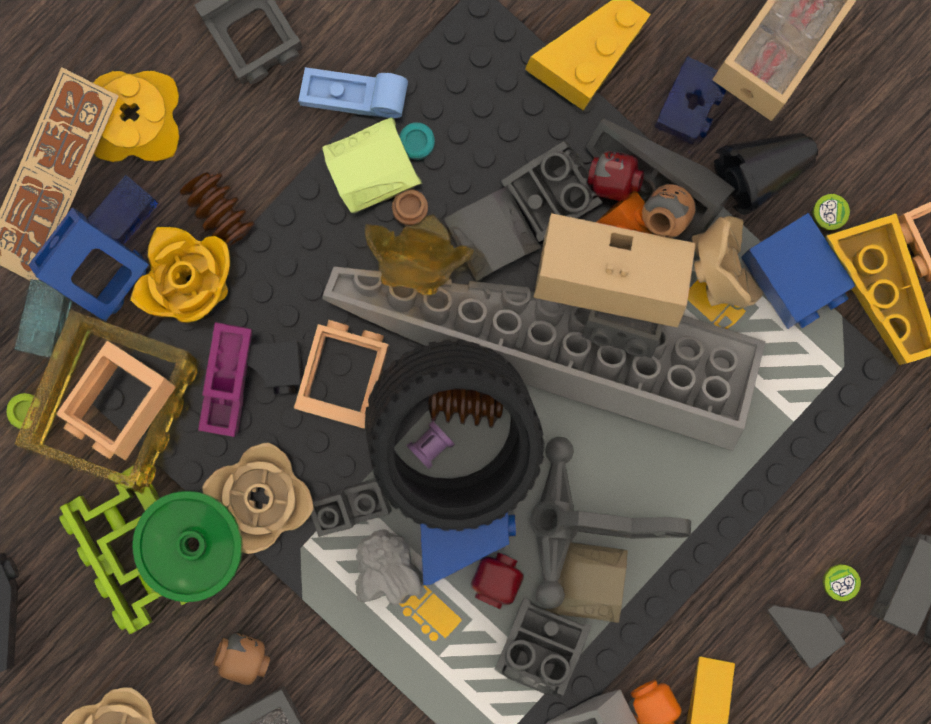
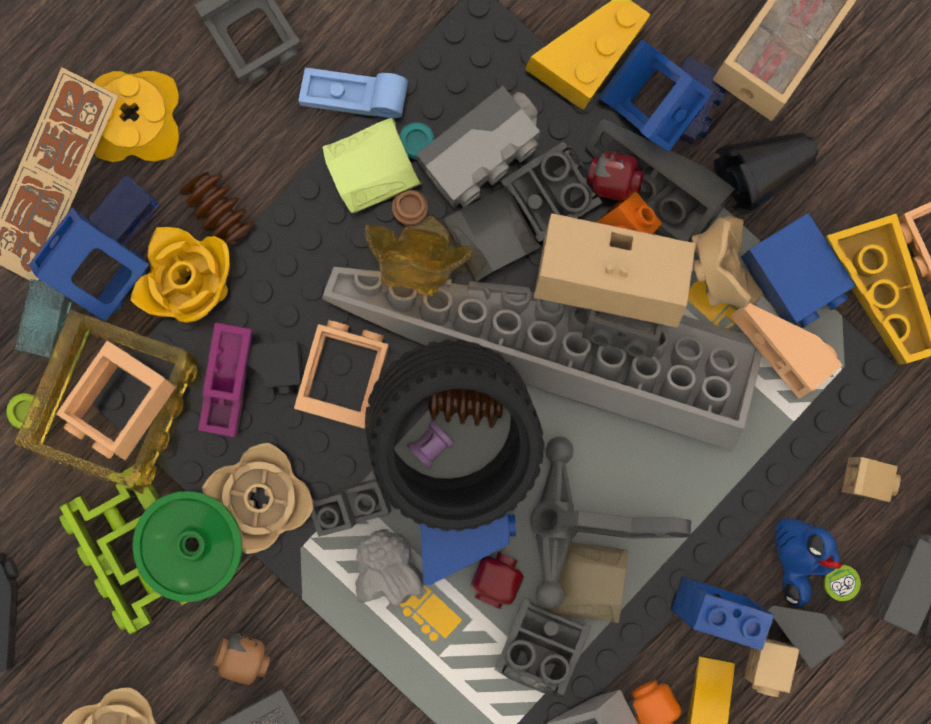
medium nougat head [642,184,696,238] -> none
tile [812,194,850,231] -> none
none -> light grey piece [416,86,540,209]
none -> blue window [598,39,713,152]
none -> blue window [671,576,774,650]
none -> light nougat slope [730,303,842,399]
none -> tan brick [744,638,799,697]
none -> blue head [775,517,842,608]
none -> tan slope [841,457,901,502]

